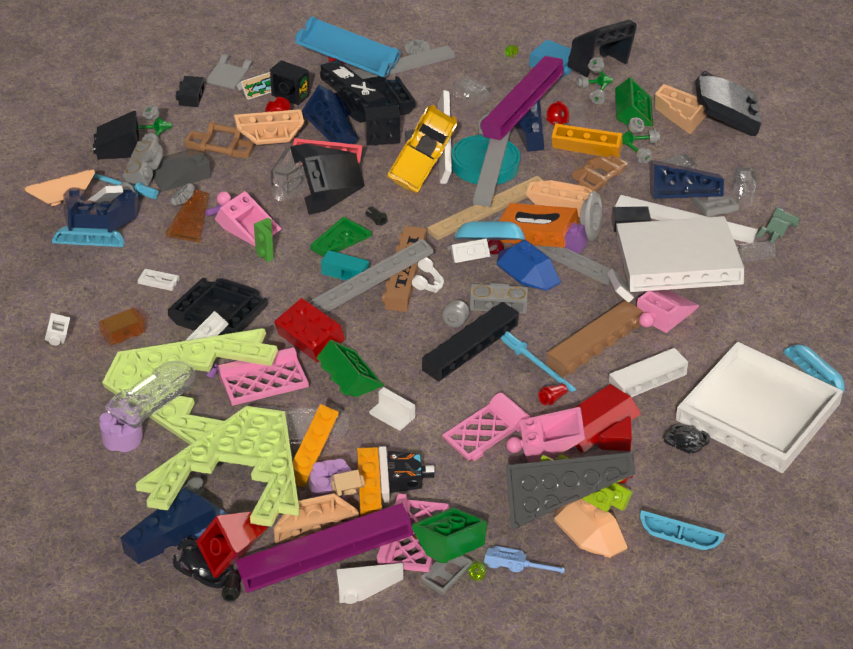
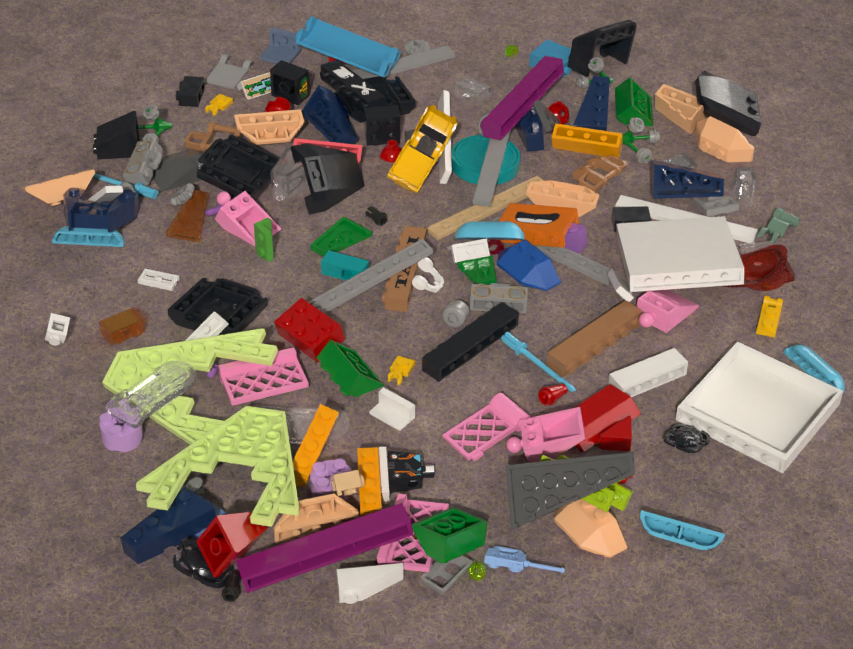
light grey wheel [580,191,603,242] -> none
none -> black wedge [197,134,285,202]
none -> yellow plate [205,94,233,115]
none -> sand blue bracket [260,27,302,64]
none -> red piece [380,140,402,163]
none -> yellow plate [388,356,416,385]
none -> green wing [457,256,497,285]
none -> dark grey wing [533,100,560,133]
none -> dark blue wedge [573,76,610,131]
none -> light nougat wedge [695,116,754,162]
none -> clear red piece [724,245,795,291]
none -> yellow plate [756,295,783,338]

